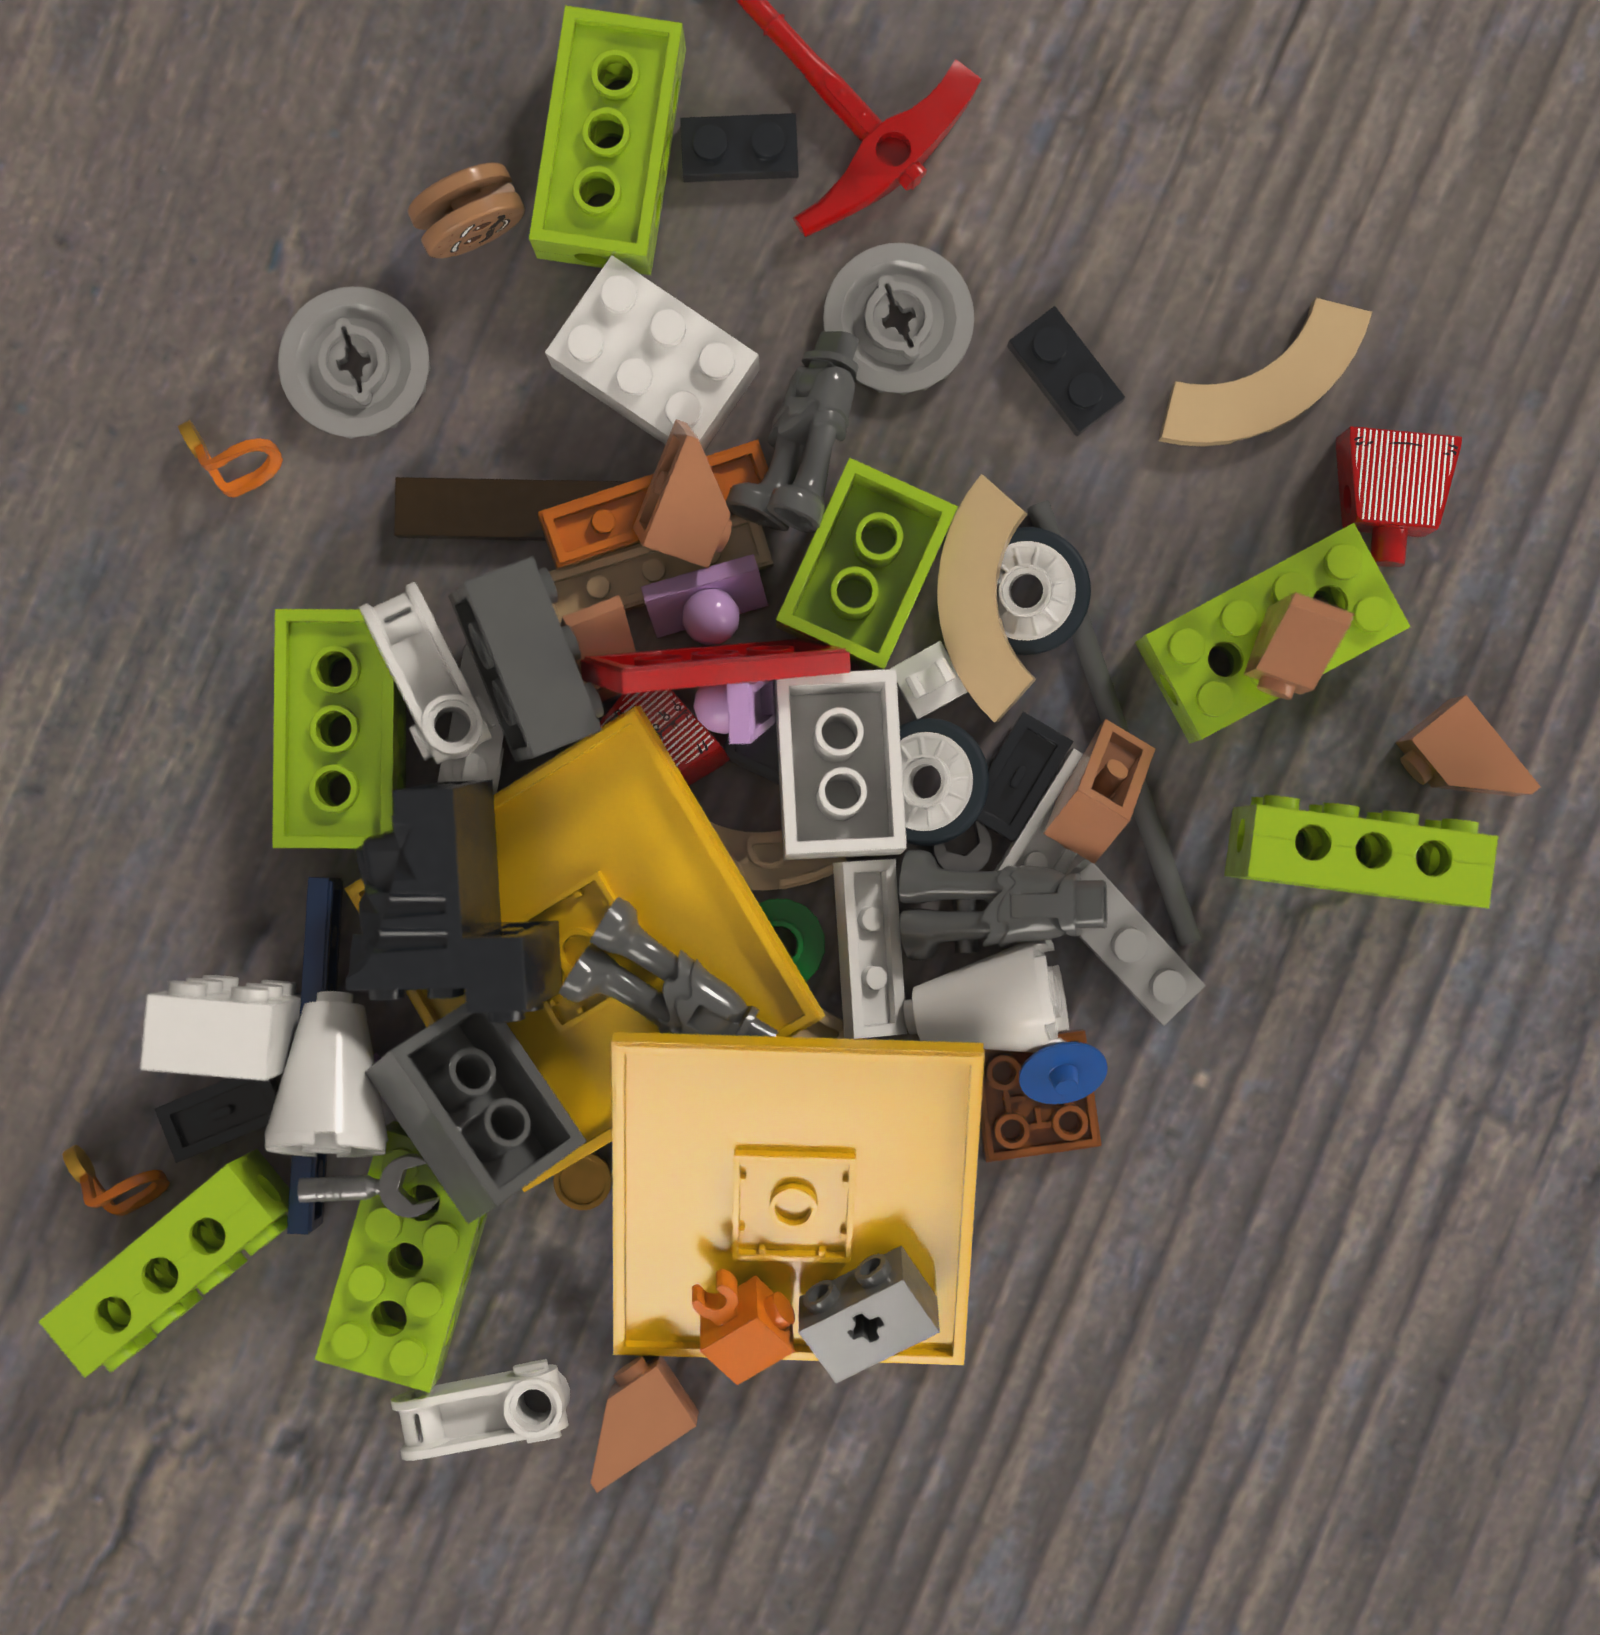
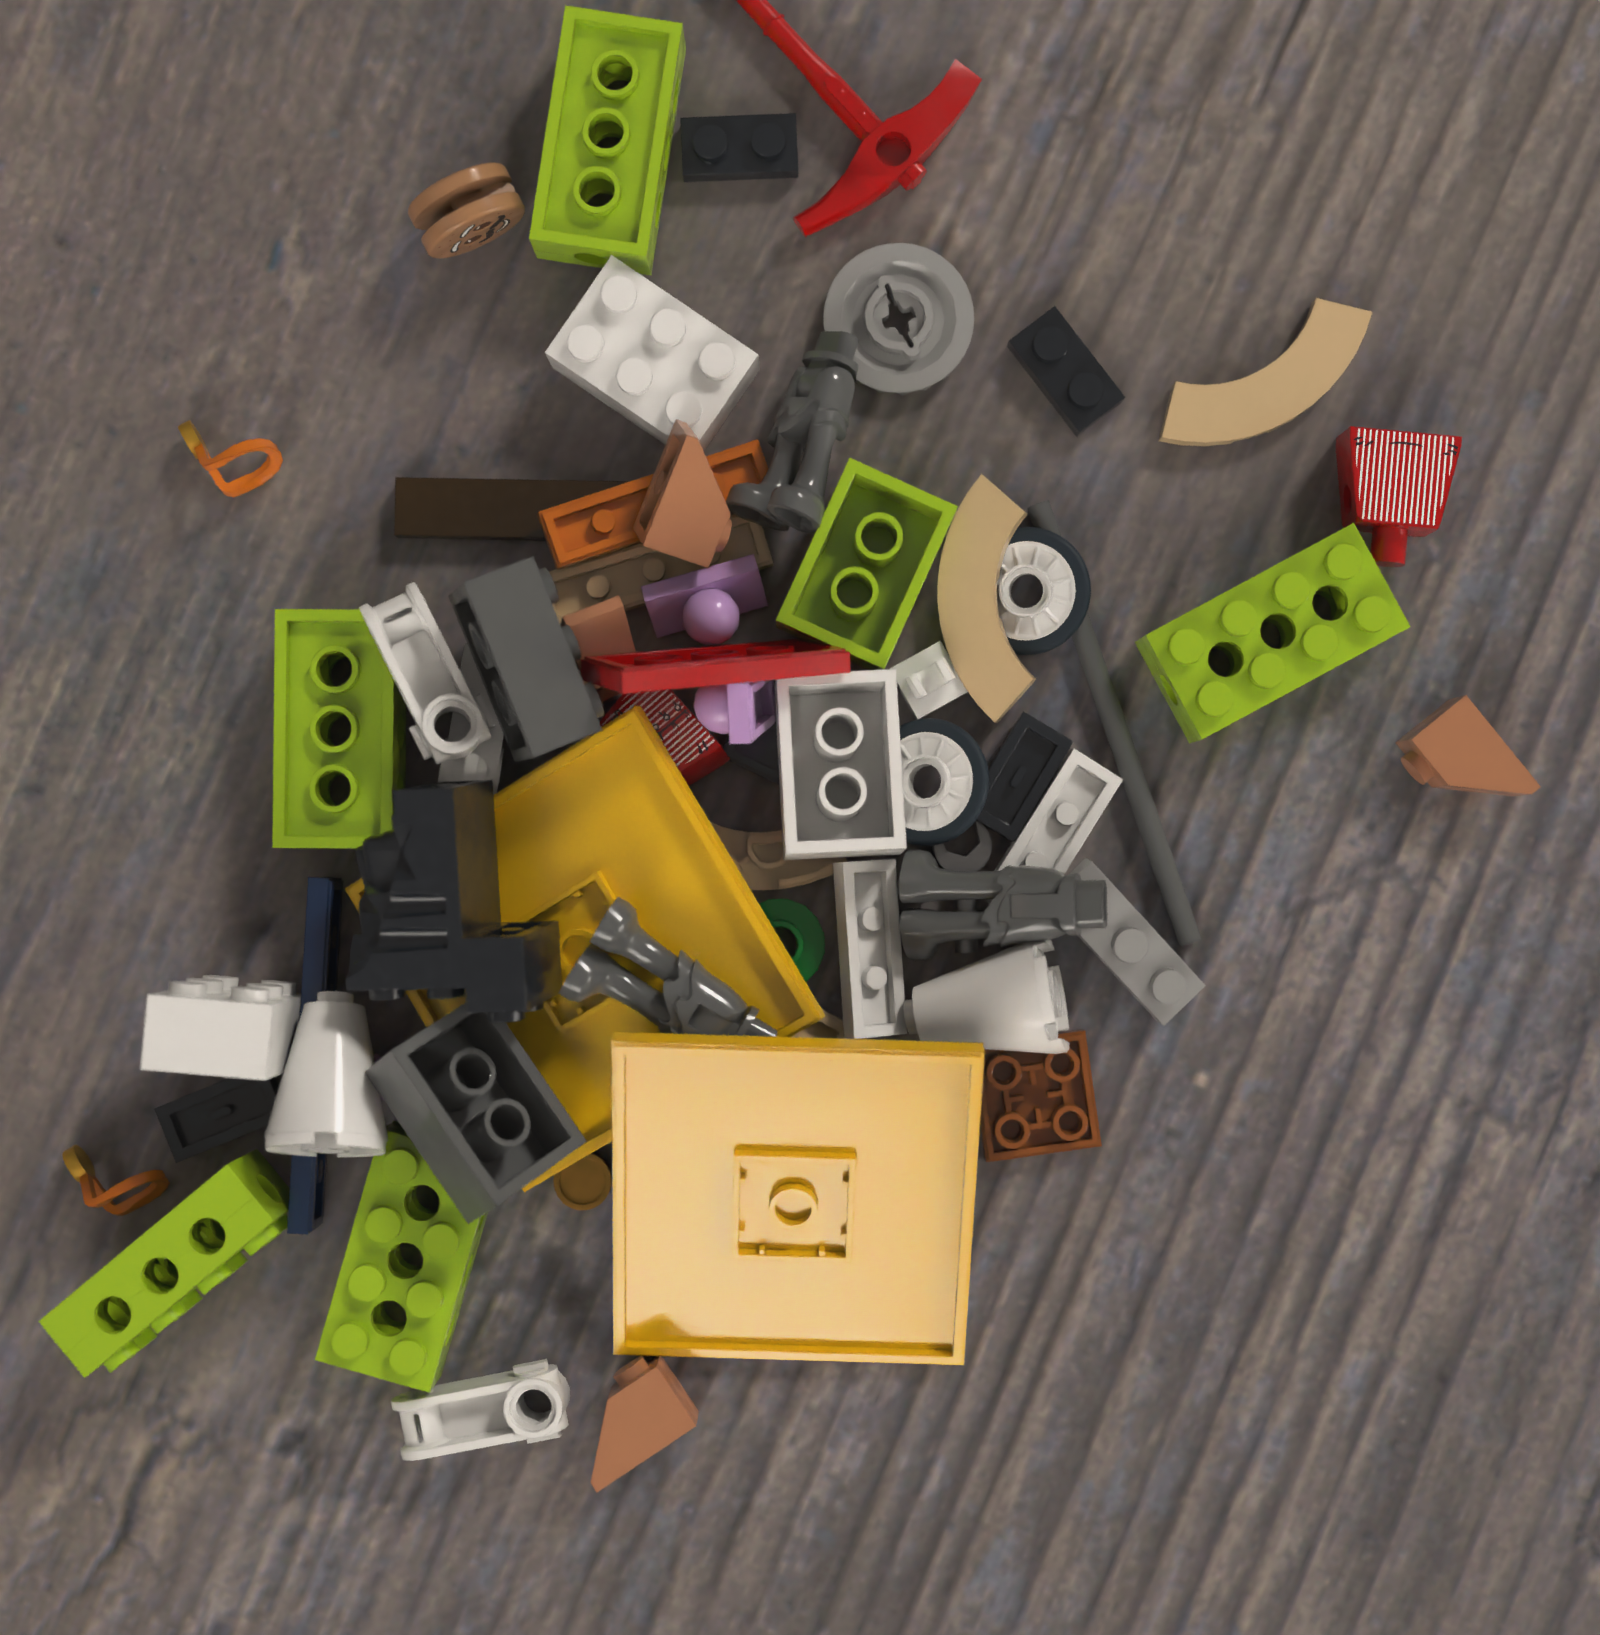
light grey gear [278,286,431,439] -> none
flat silver piece [298,1154,440,1217] -> none
orange brick [692,1268,795,1385] -> none
brick [798,1246,940,1383] -> none
blue piece [1019,1042,1108,1104] -> none
nougat slope [1043,719,1155,864] -> none
lime brick [1224,795,1498,908] -> none
nougat slope [1244,592,1354,700] -> none

